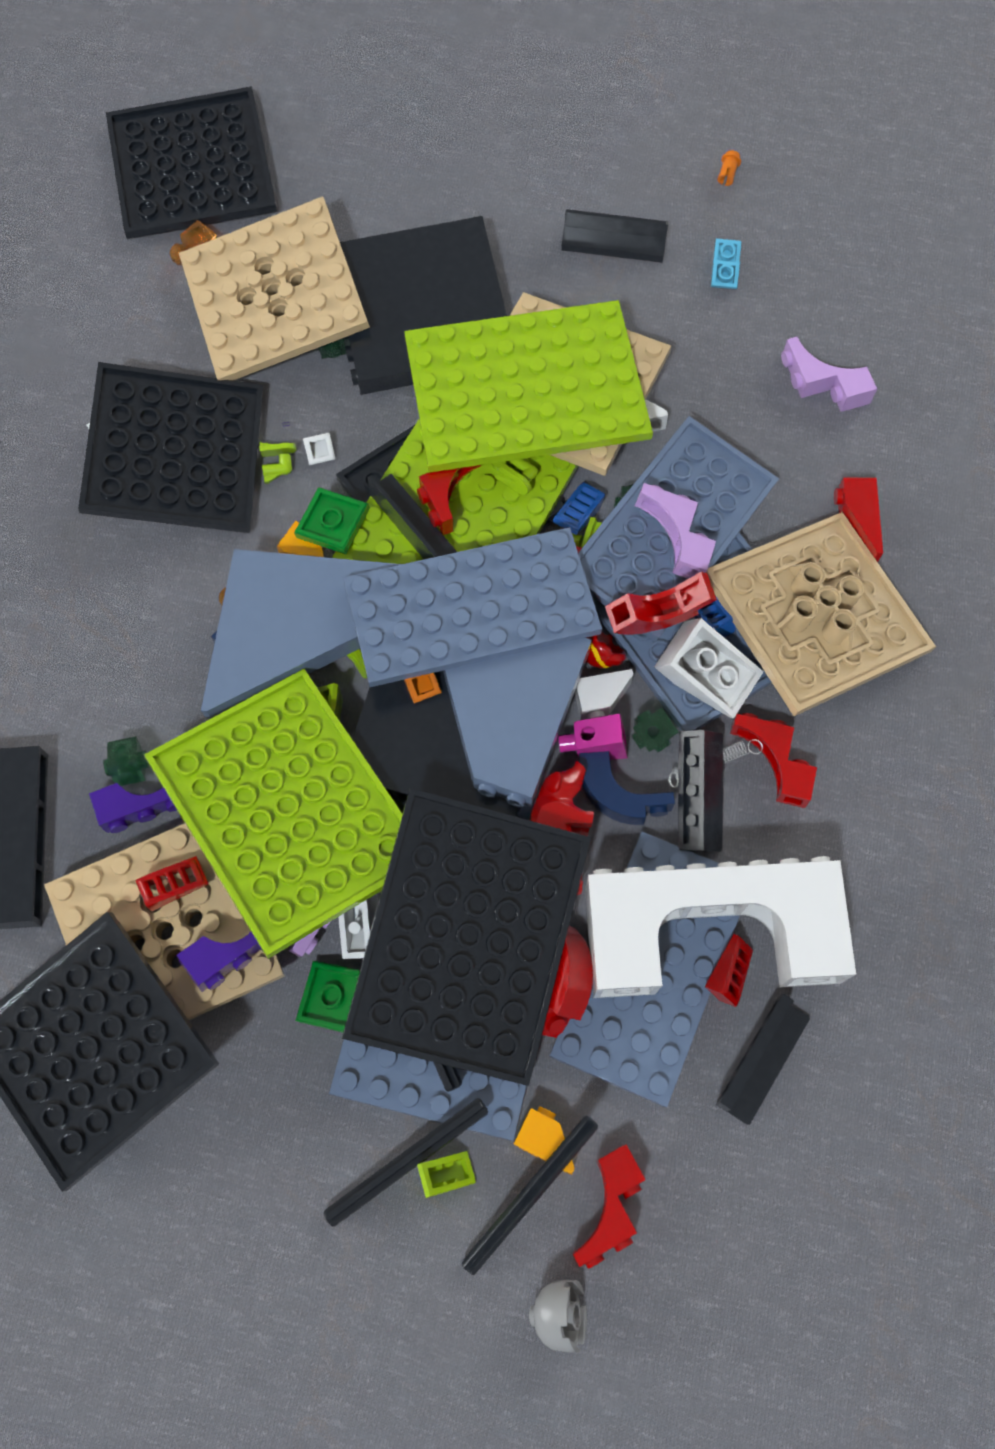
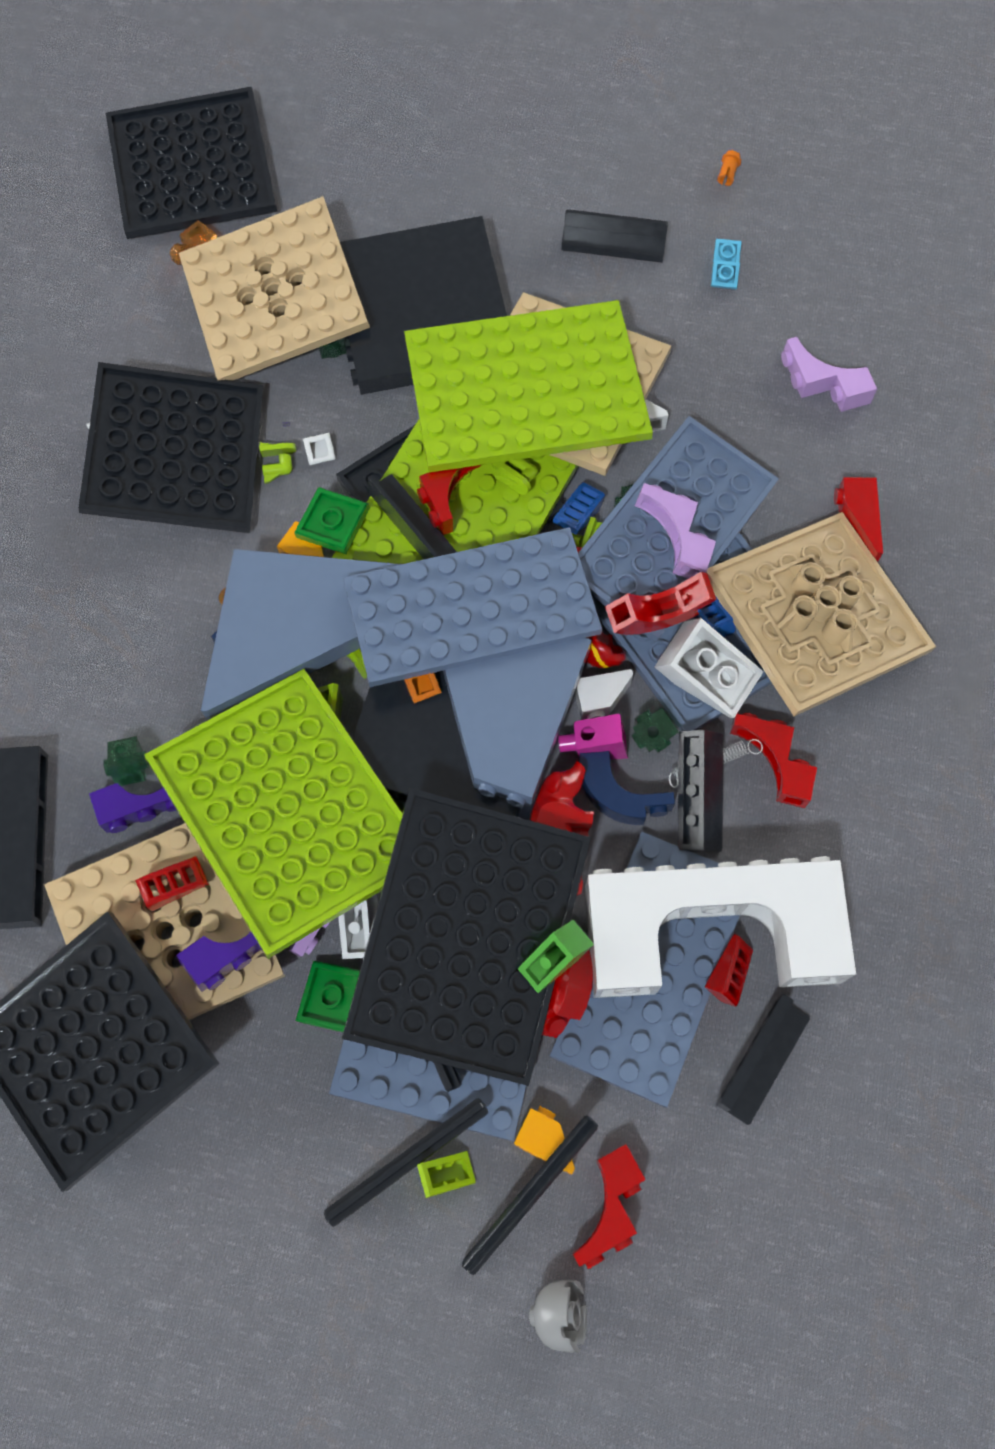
none -> bright green slope [518,920,594,993]

